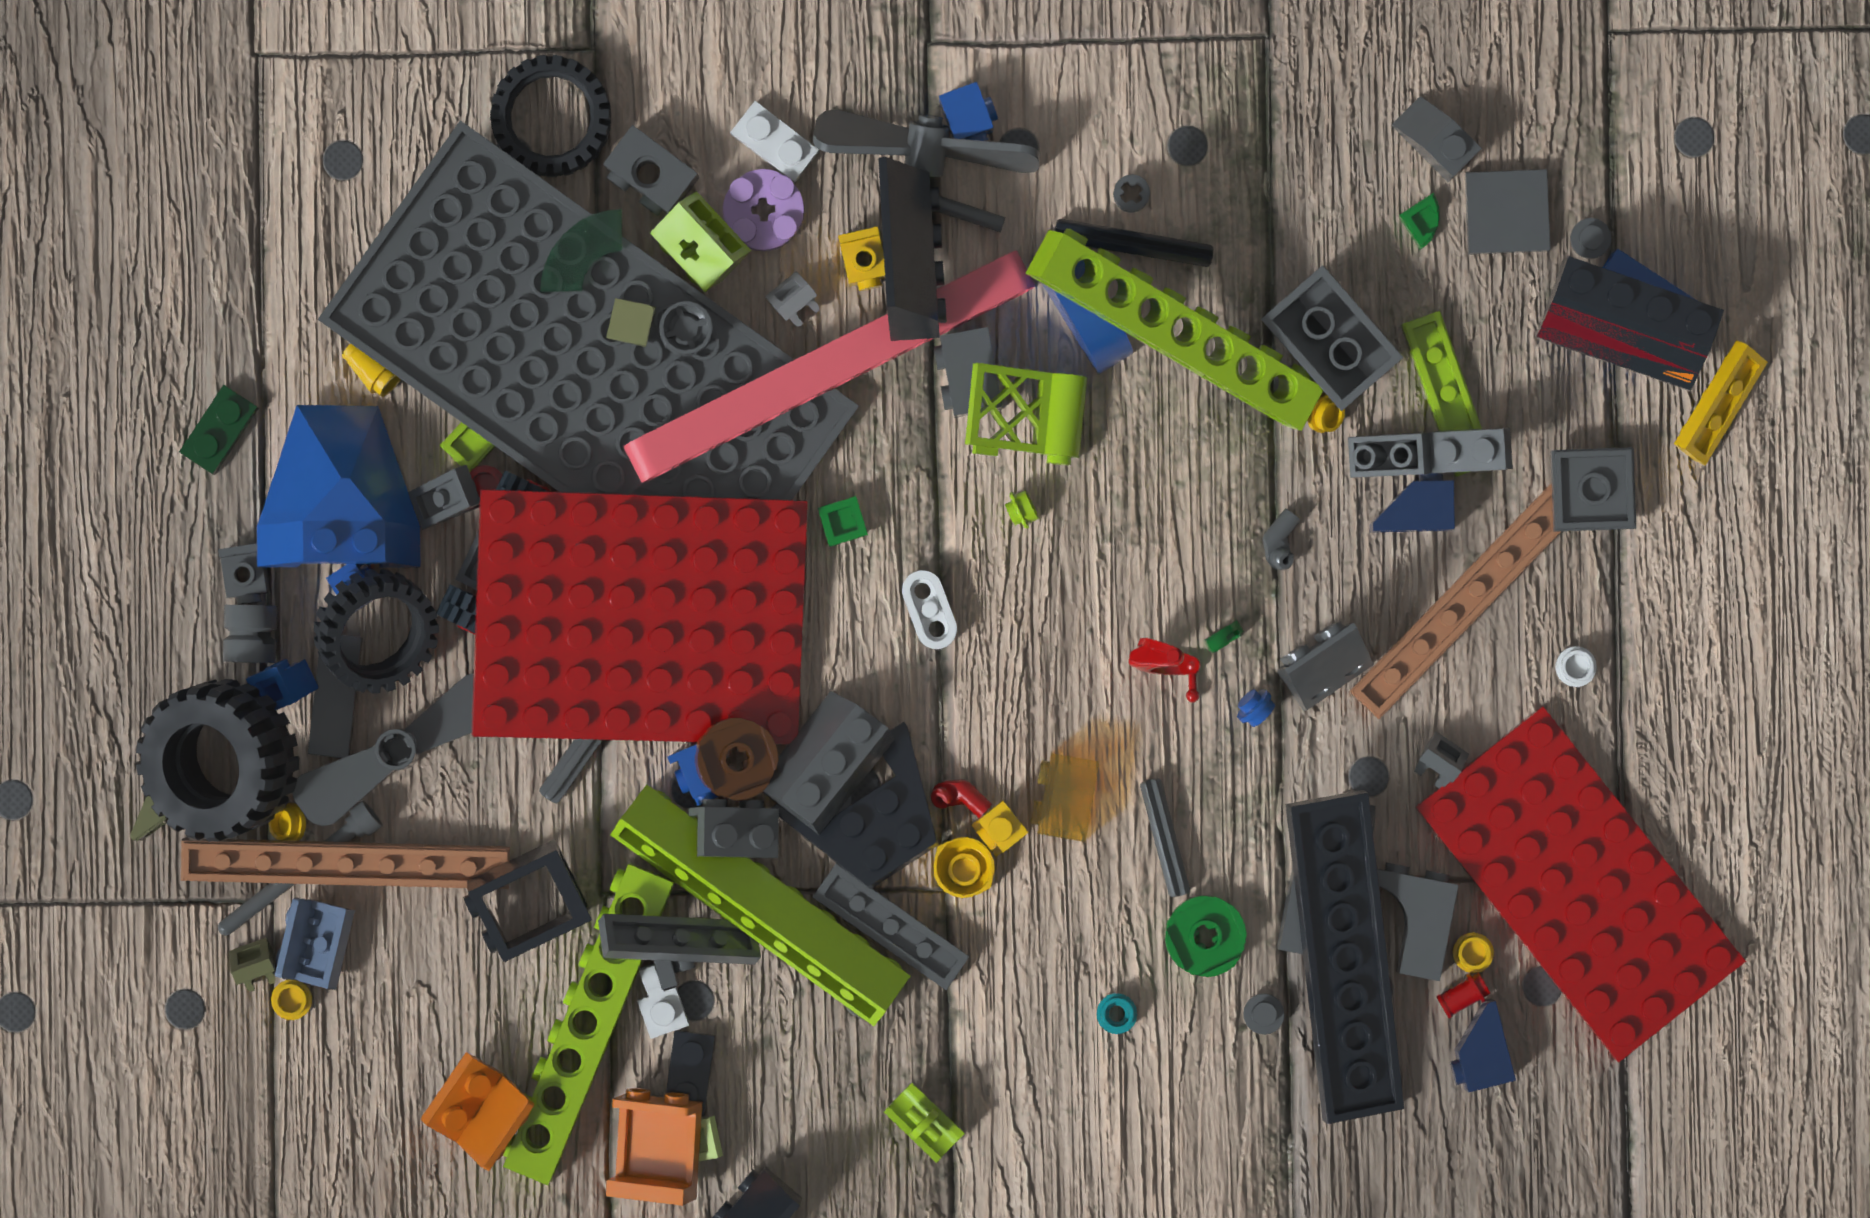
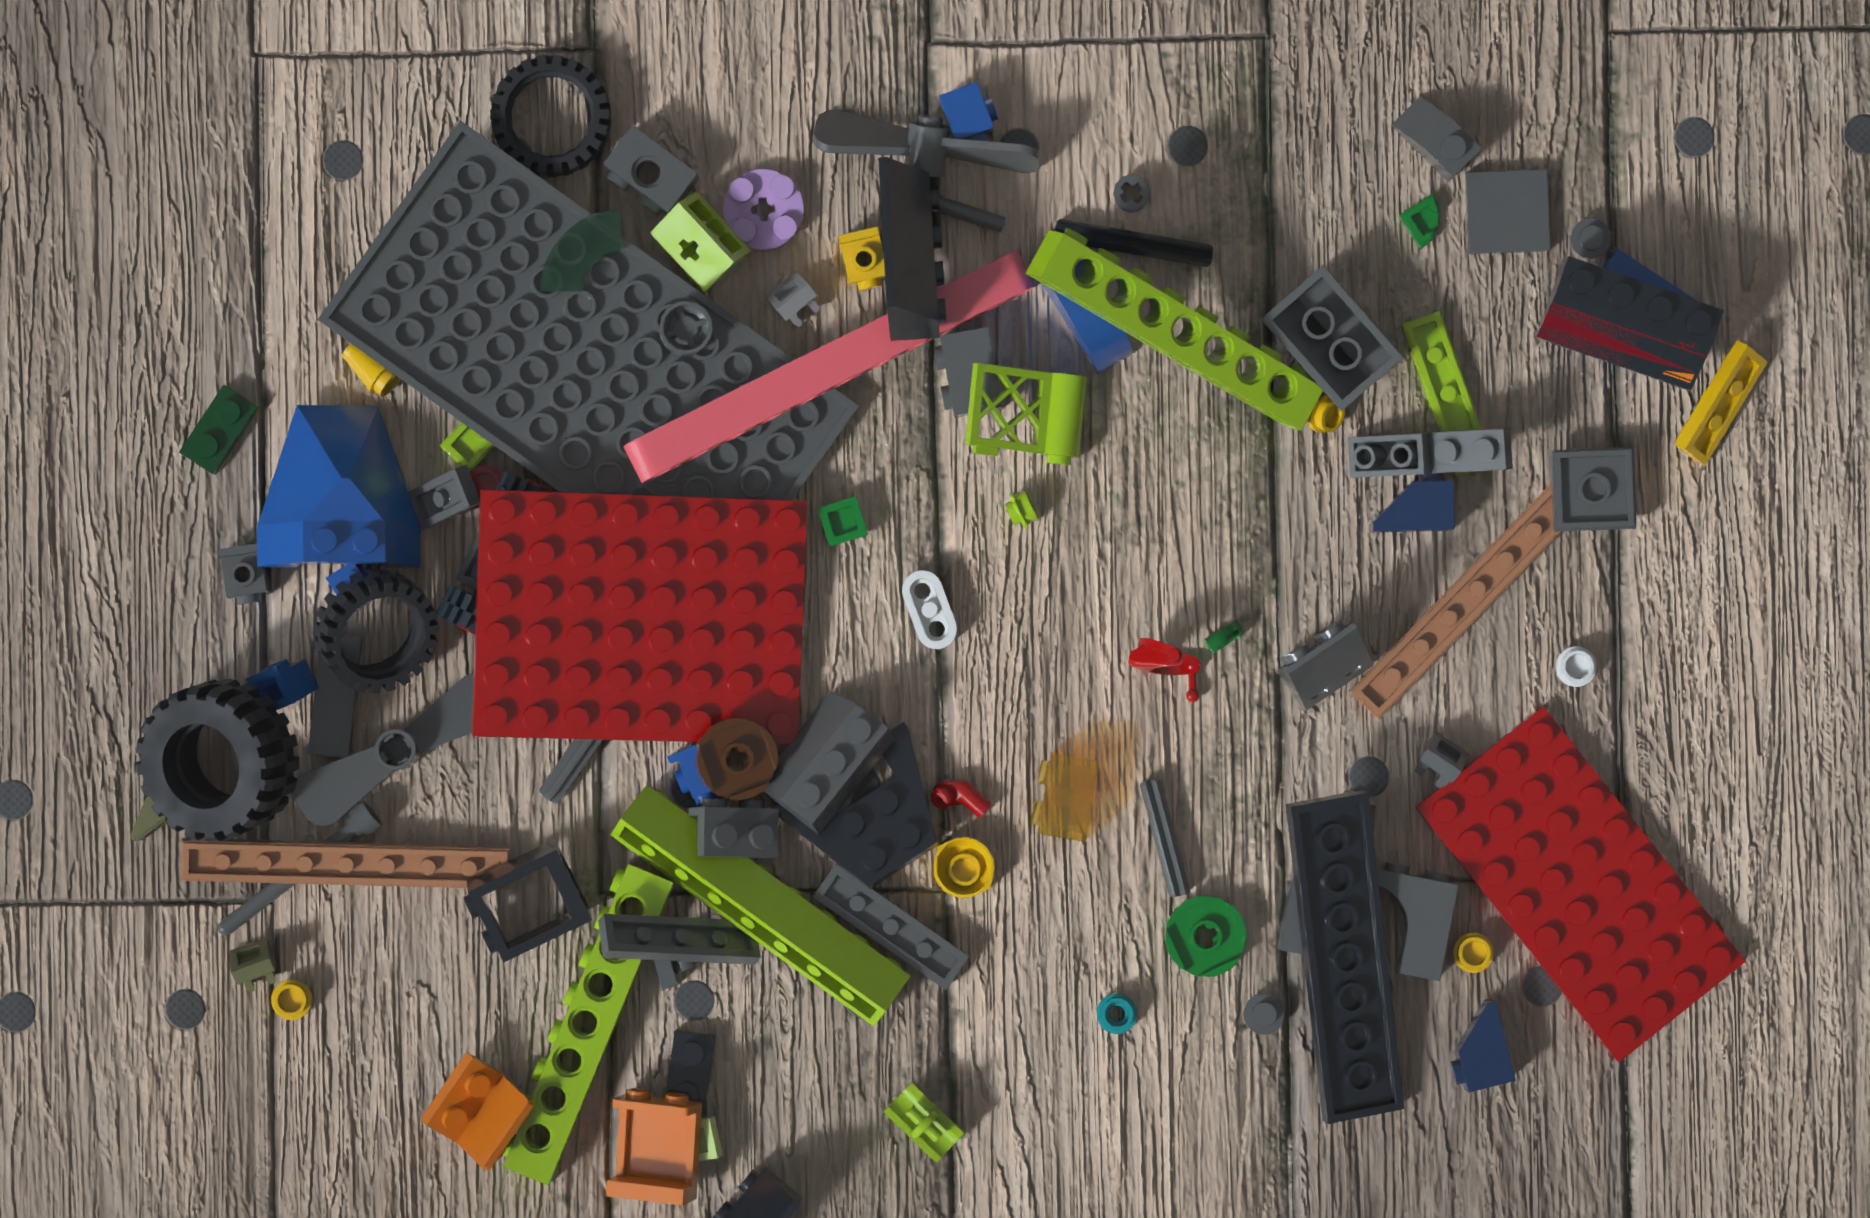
dark grey wheel [223,605,278,663] -> none
yellow plate [268,802,306,841] -> none
sand blue bracket [275,897,355,990] -> none
olive slope [606,298,655,347] -> none
white plate [637,963,689,1039] -> none
white plate [730,101,819,184] -> none
yellow brick [971,800,1029,857] -> none
blue plate [1237,689,1275,727] -> none
dark grey arm [1262,508,1301,570] -> none
red pin [1436,972,1491,1018] -> none

